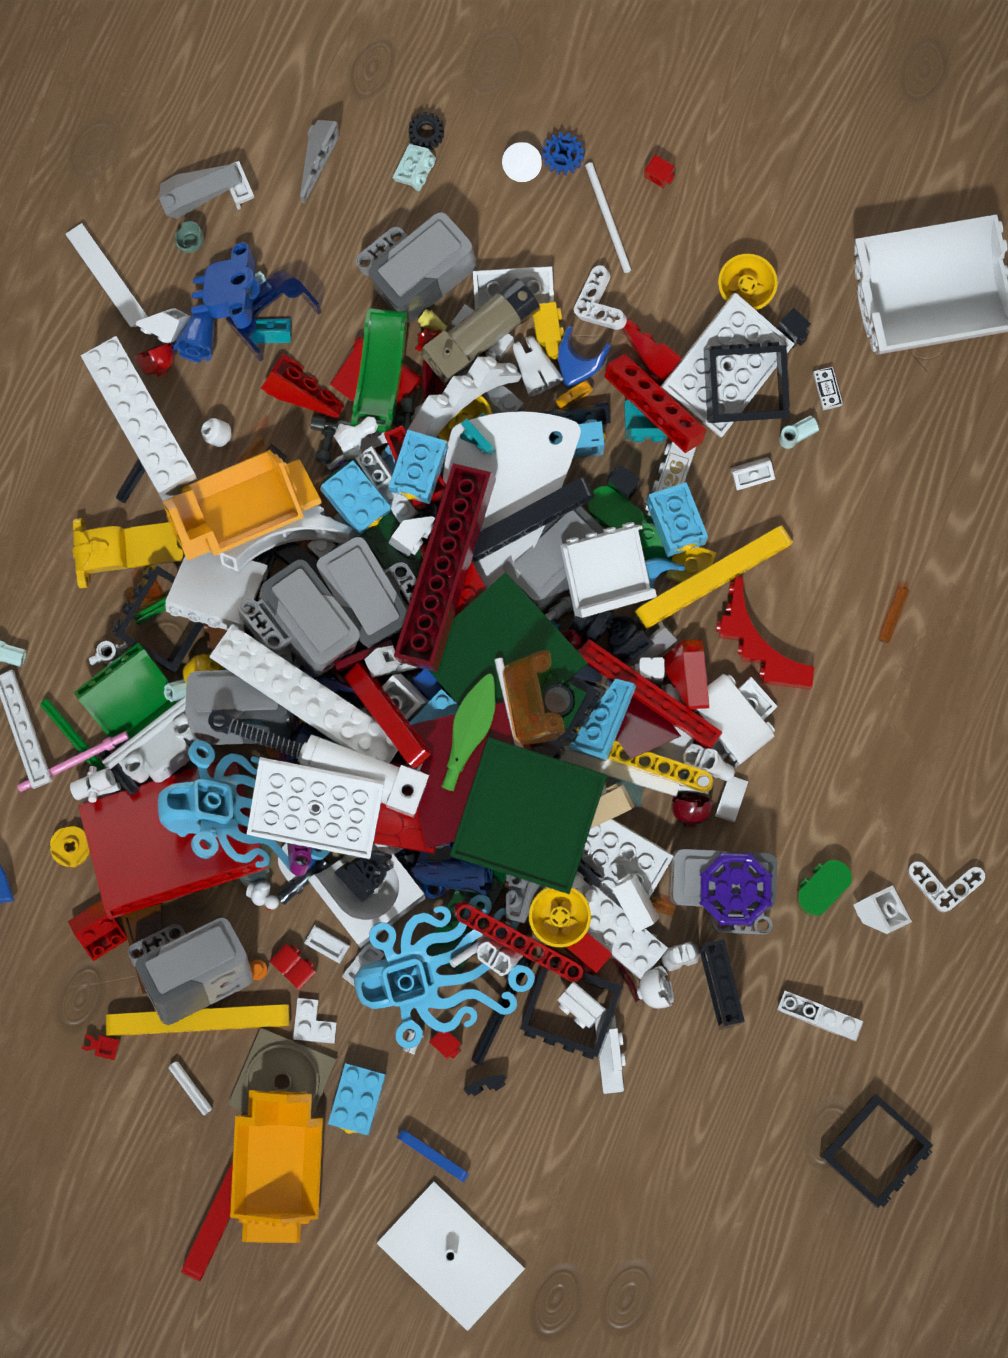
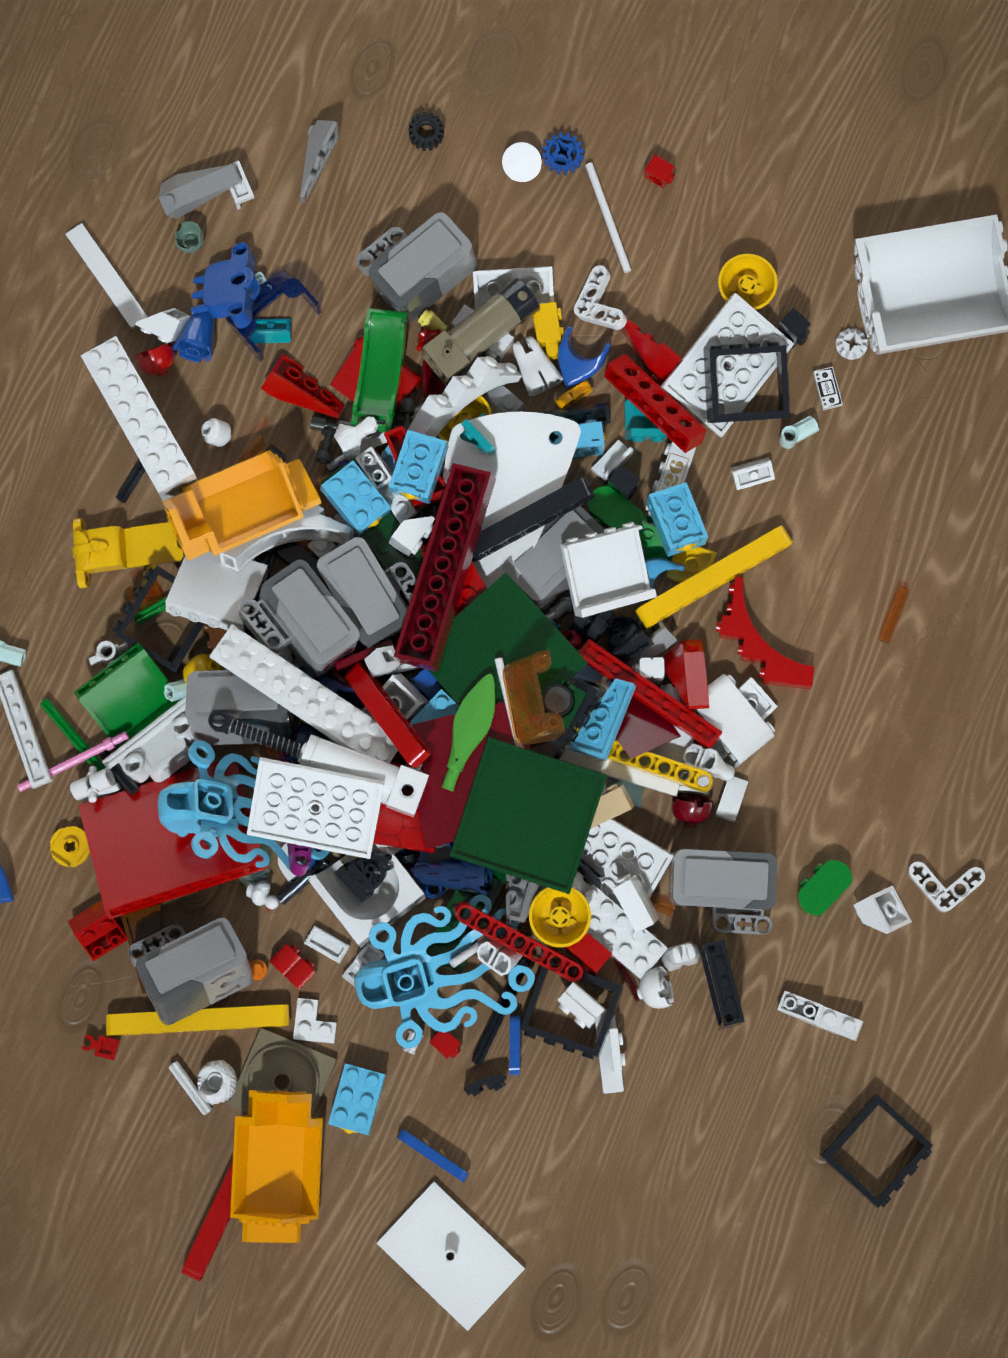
light aqua bracket [392,144,436,191] -> none
dark purple plate [699,852,773,927] -> none
none -> white hair [197,1060,238,1105]
none -> blue beam [509,1015,520,1075]
none -> white panel [591,440,634,483]
none -> white gear [836,328,868,360]

